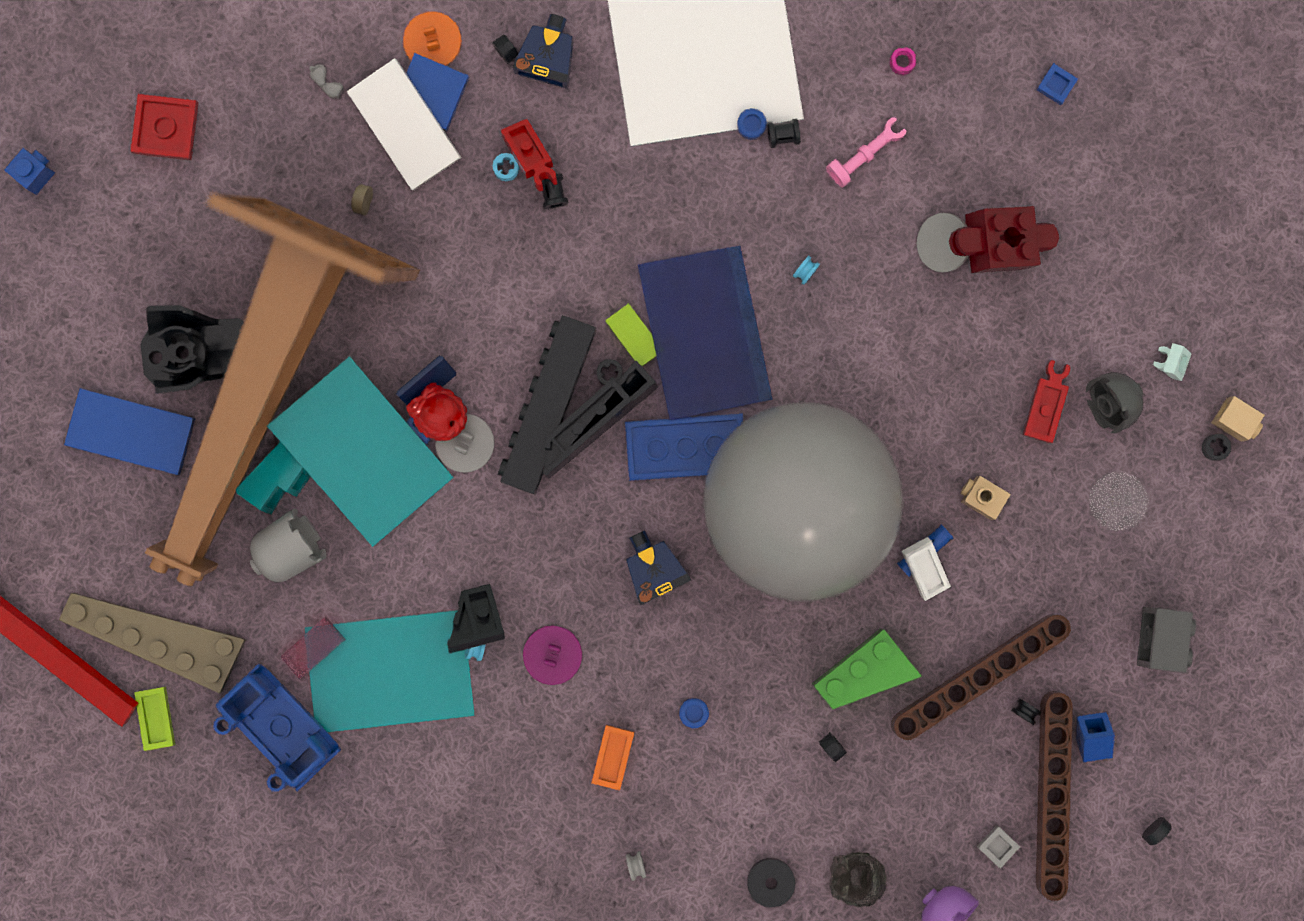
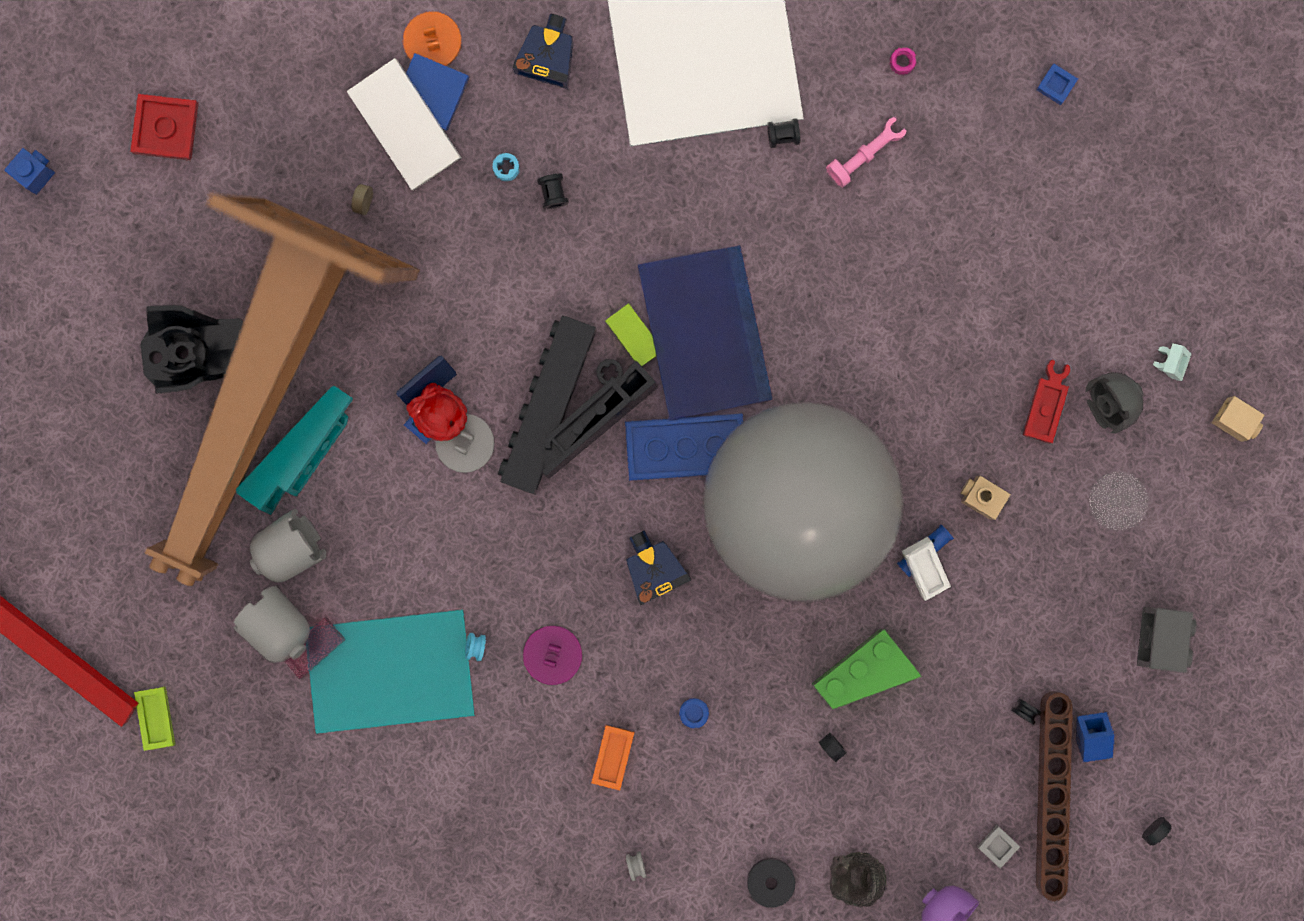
dark tan wing [59,593,246,694] -> none
blue tile [64,388,195,475] -> none
blue container [213,664,341,792] -> none
teal piece [267,356,454,547] -> none
light grey piece [309,65,343,99] -> none
black wing [447,584,505,654] -> none
black axle [492,34,518,64] -> none
red plate [501,119,557,192] -> none
blue tile [737,108,767,140] -> none
medium azure bush [793,255,820,285] -> none
reddish brown beam [891,614,1071,740] -> none
light grey piece [917,213,968,272] -> none
dark red brick [949,206,1059,273] -> none
black bush [1202,434,1232,461] -> none
none -> light grey cylinder [233,586,310,663]

